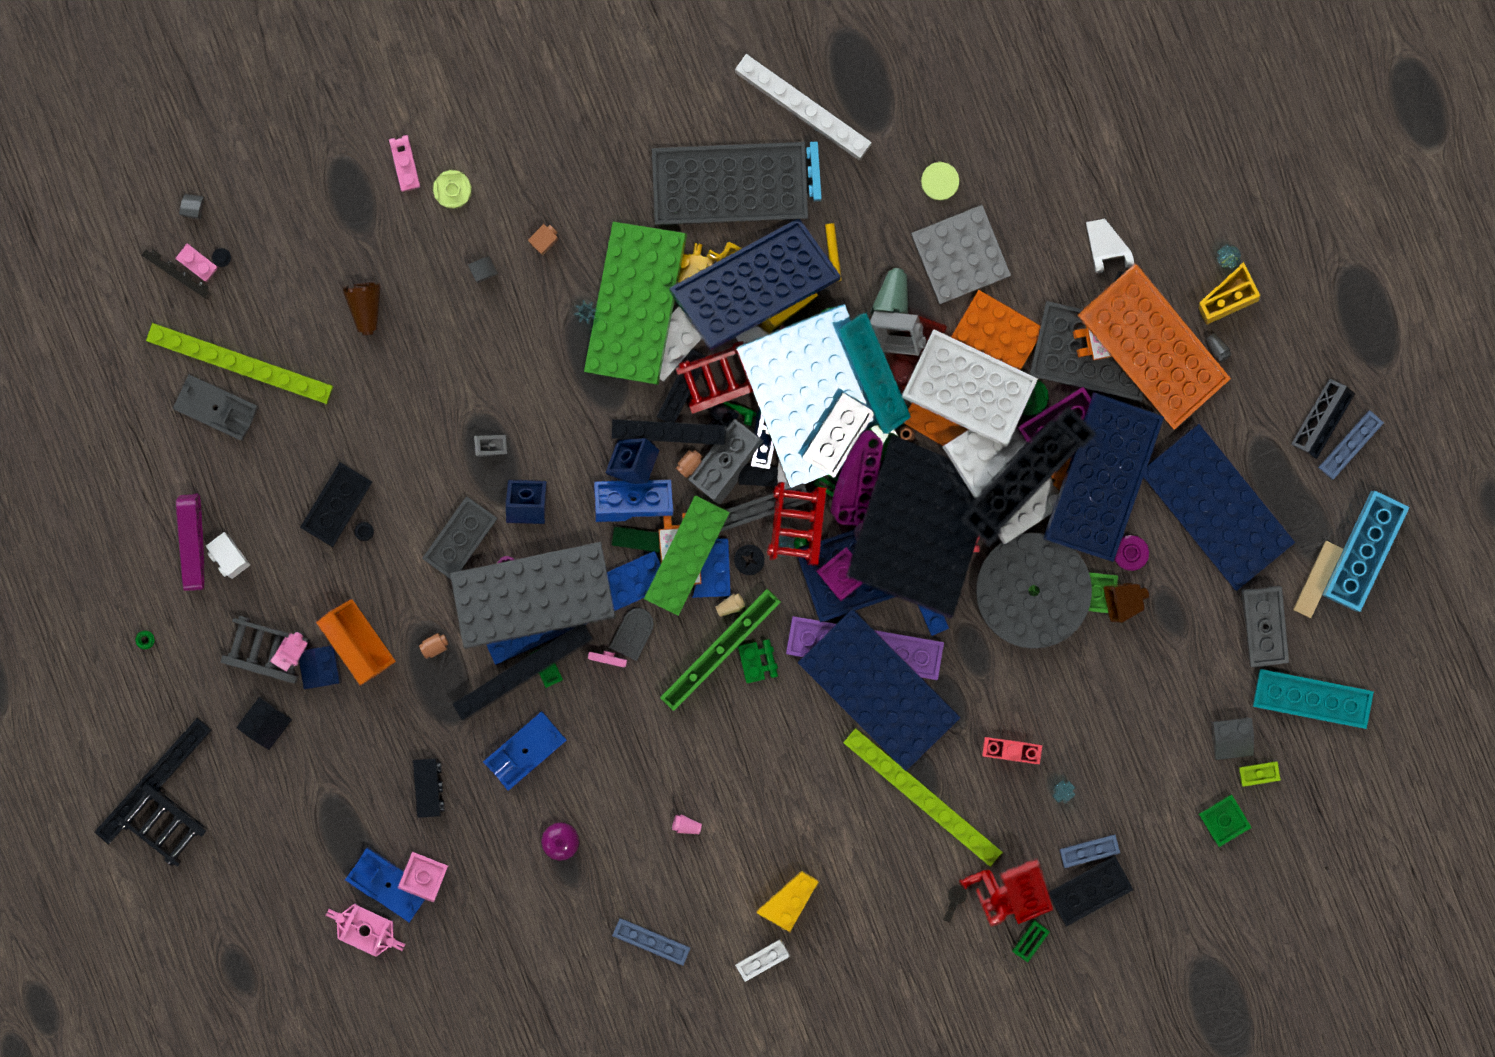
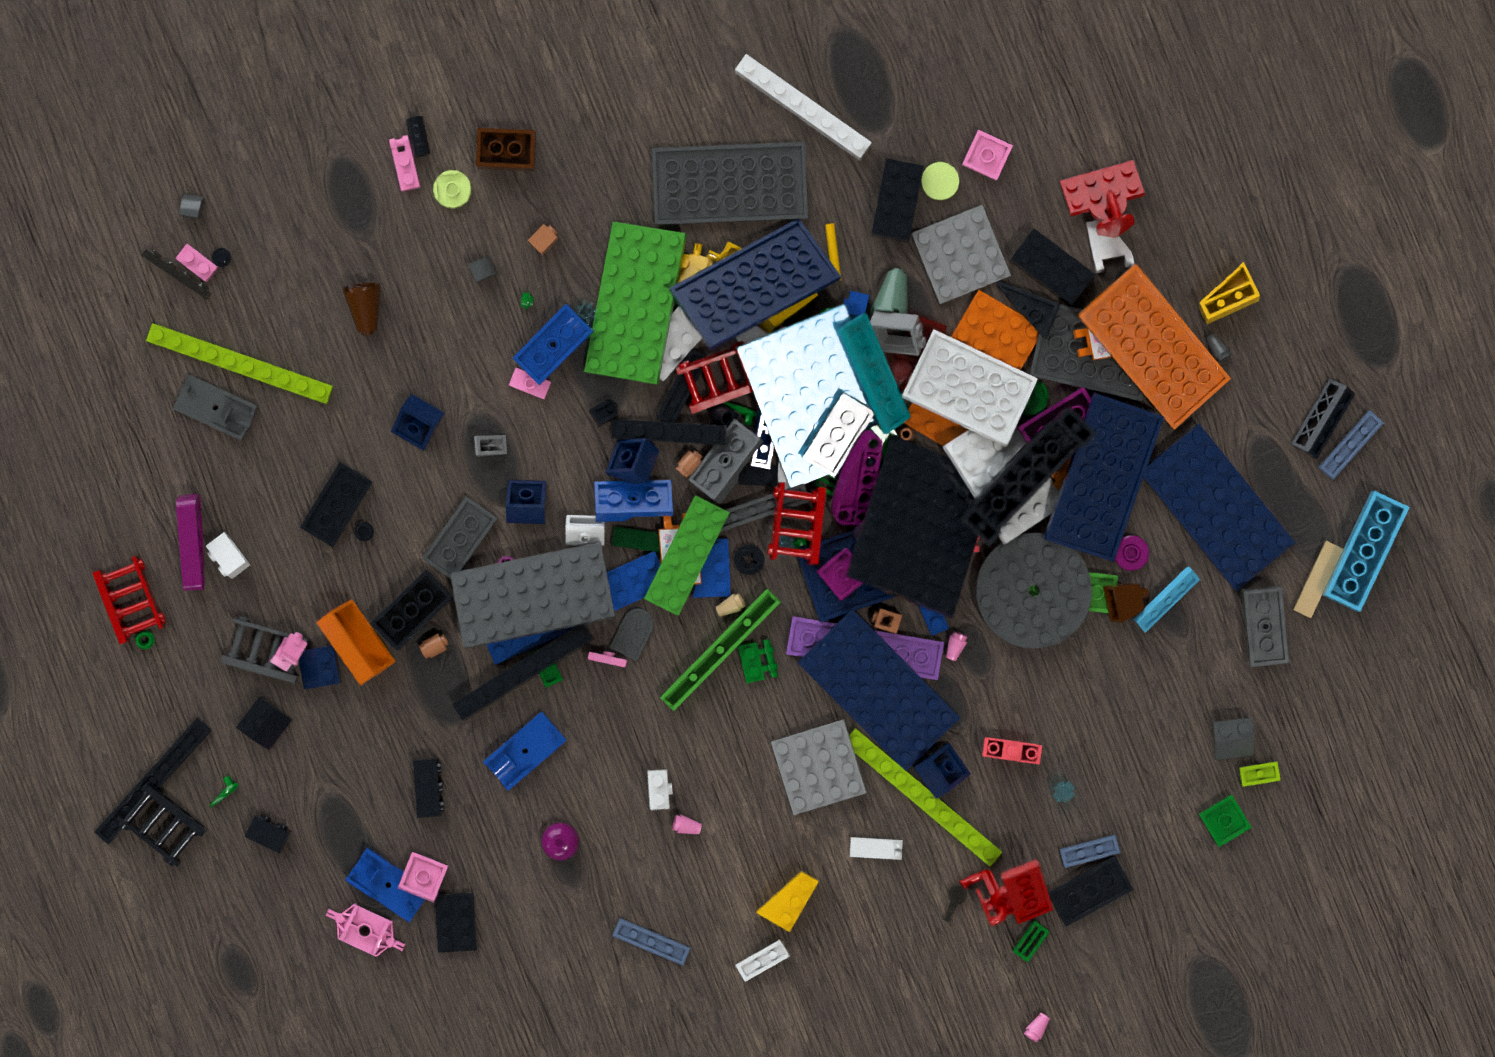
medium azure plate [806,142,821,202] -> none
clear light blue gear [1217,244,1241,269] -> none
teal plate [1252,669,1374,729] -> none
none -> red fence [92,556,167,644]
none -> green bar [209,776,239,808]
none -> black brick [245,814,292,853]
none -> black brick [370,570,454,651]
none -> dark blue slope [391,394,444,451]
none -> black axle [406,116,431,157]
none -> black plate [435,892,477,953]
none -> reddish brown brick [476,128,536,171]
none -> bright pink plate [509,368,551,400]
none -> blue piece [513,304,595,385]
none -> green plate [520,292,534,310]
none -> white brick [566,515,605,546]
none -> black plate [589,399,618,427]
none -> white brick [648,769,673,810]
none -> light grey plate [771,719,867,815]
none -> blue brick [844,291,869,320]
none -> white hinge [850,837,903,860]
none -> black brick [871,158,924,243]
none -> nougat brick [872,609,902,634]
none -> dark blue slope [914,743,971,799]
none -> bright pink cone [946,631,968,661]
none -> bright pink plate [962,130,1013,181]
none -> black wing [997,281,1060,339]
none -> black brick [1009,229,1095,307]
none -> bright pink cone [1024,1013,1050,1043]
none -> plate [1060,160,1145,238]
none -> medium azure plate [1133,566,1200,633]

